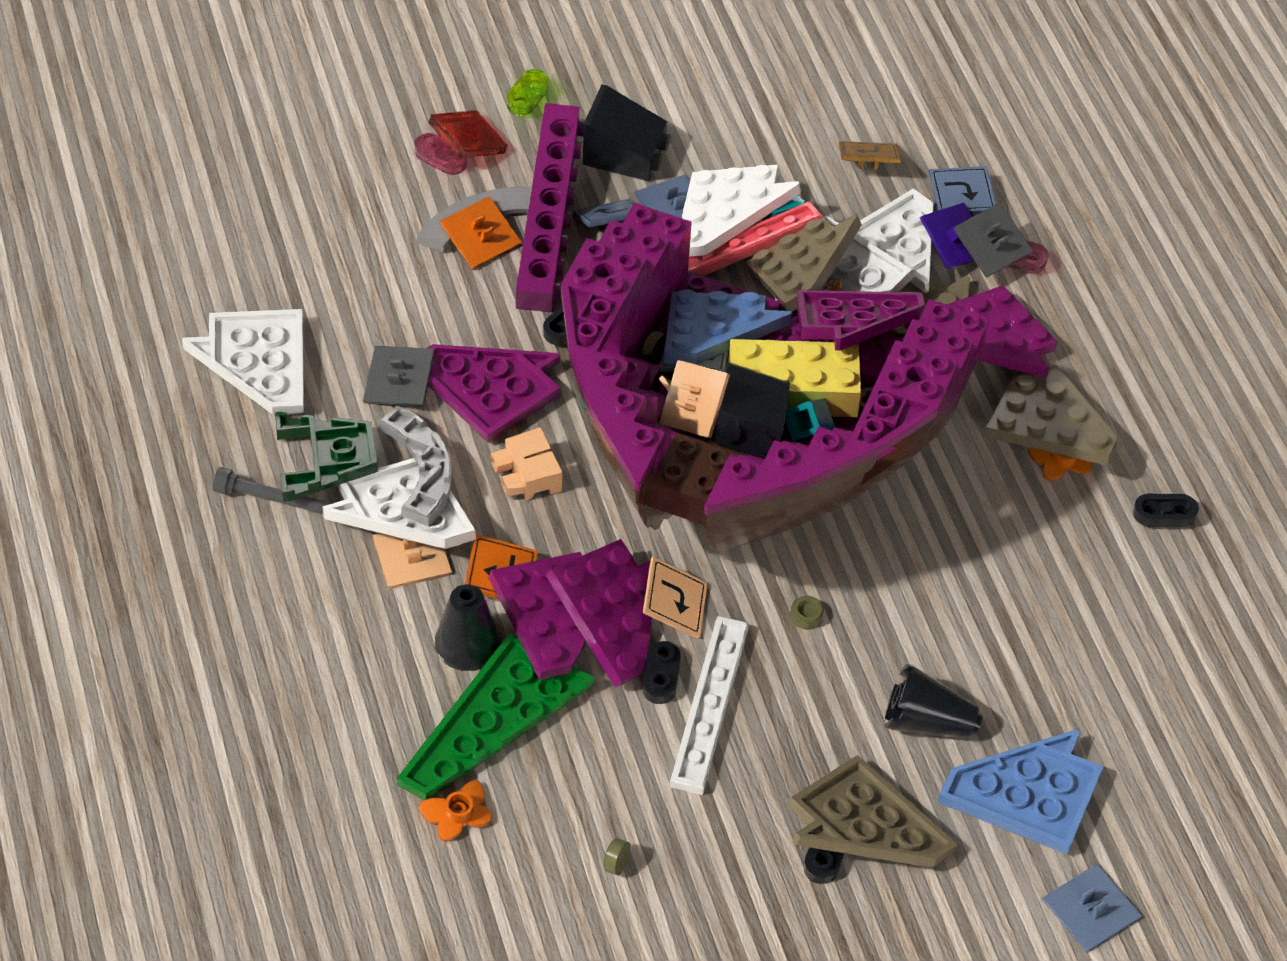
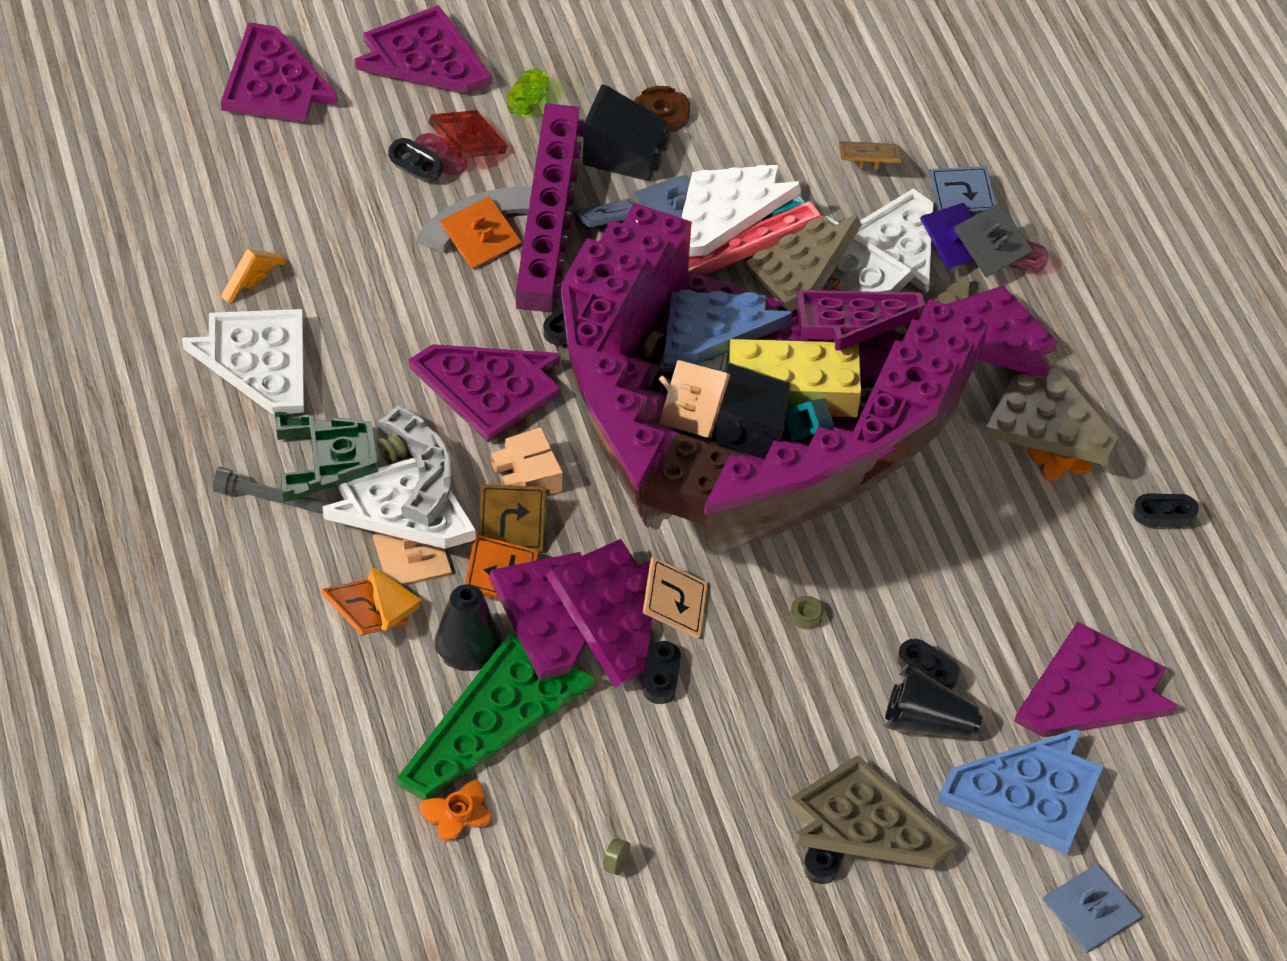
dark grey piece [363,346,435,407] -> none
white tile [670,616,749,795] -> none
none -> magenta wing [220,22,338,122]
none -> light orange tile [221,249,287,303]
none -> orange piece [321,579,409,636]
none -> magenta wing [354,5,492,93]
none -> light orange tile [368,568,422,631]
none -> olive bush [377,433,407,465]
none -> black plate [388,138,443,182]
none -> pearl gold piece [479,484,546,552]
none -> reddish brown tile [634,86,690,133]
none -> black plate [898,639,960,690]
none -> magenta wing [1014,621,1177,738]

